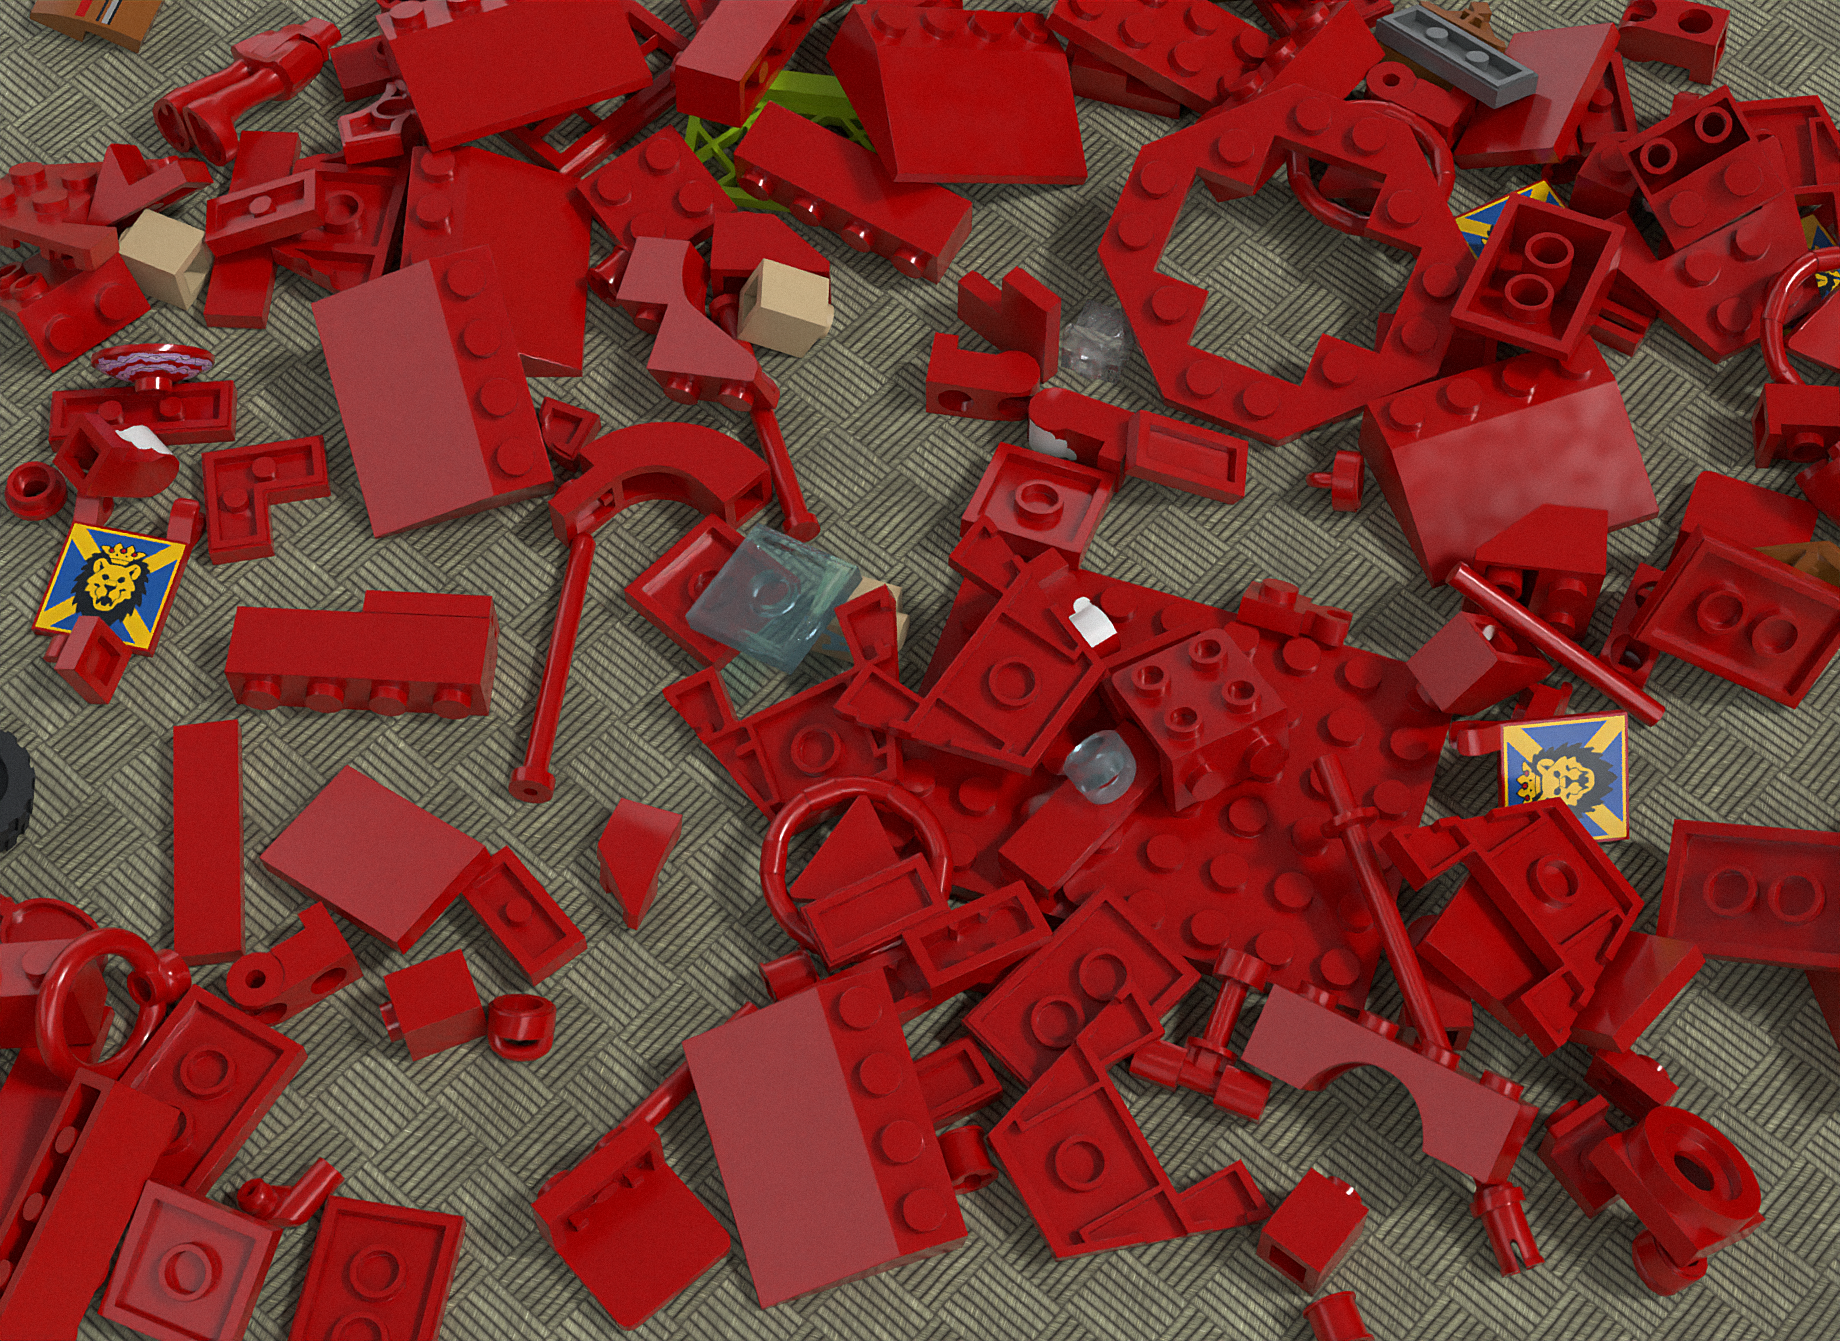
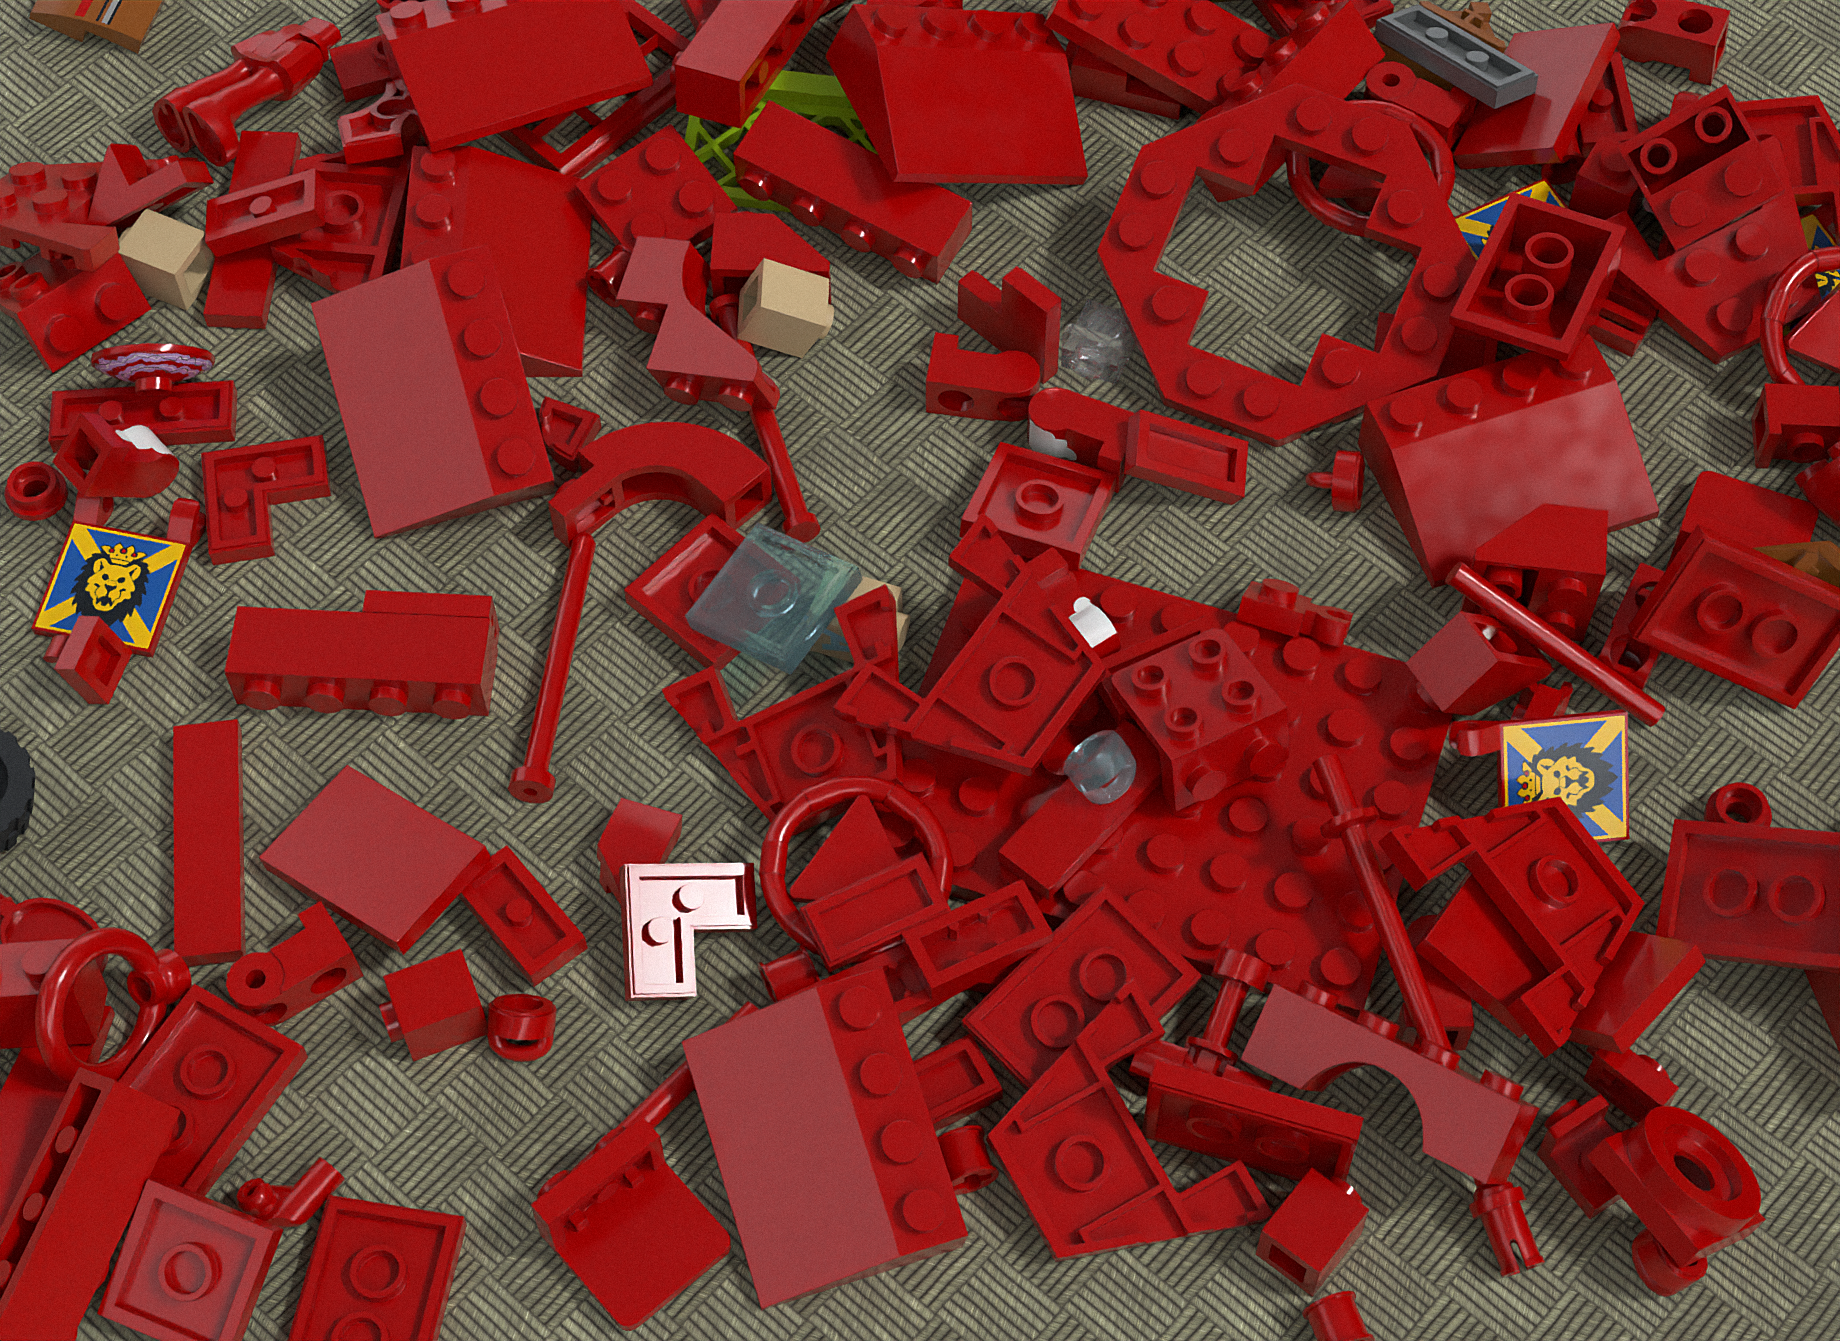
none -> tile [619,863,758,1001]
none -> red tile [1142,1059,1364,1182]
none -> red plate [1704,782,1772,827]

